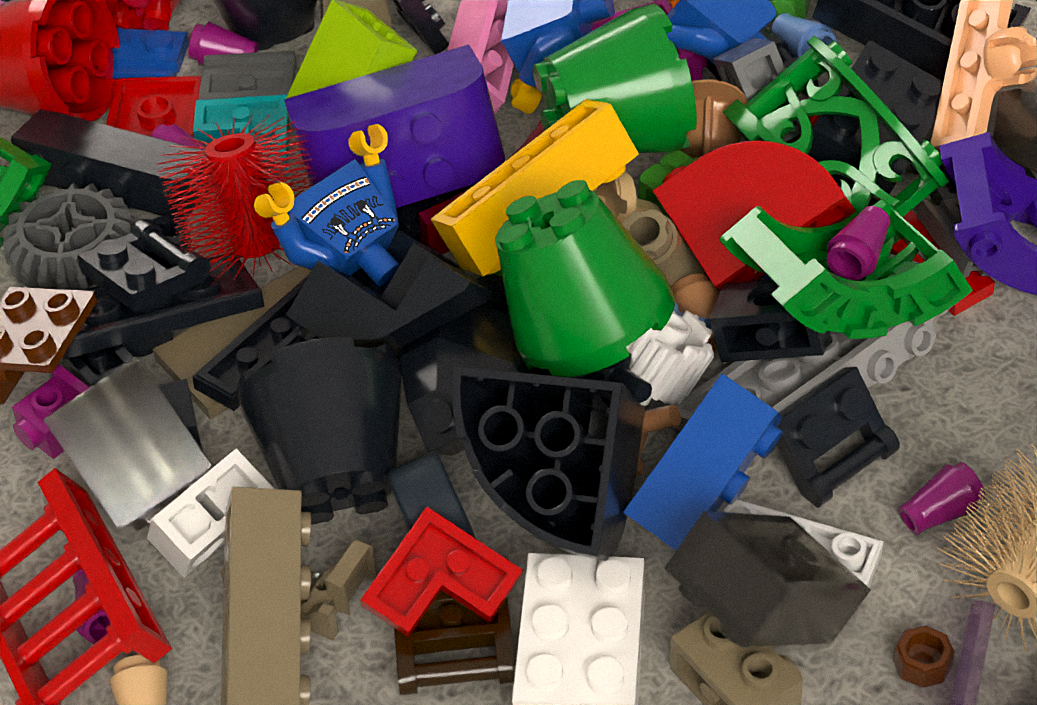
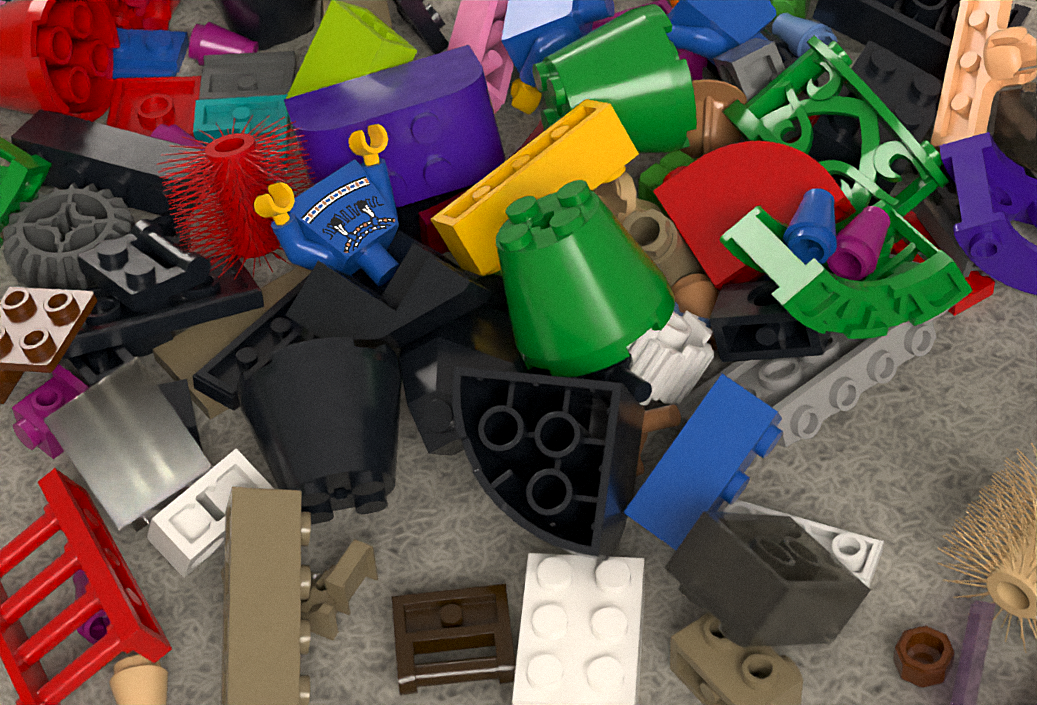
red plate [360,507,523,638] -> none
black wheel [387,451,476,538] -> none
black plate [776,367,900,508] -> none
magenta cone [898,462,986,536] -> none
none -> blue cone [783,188,837,265]

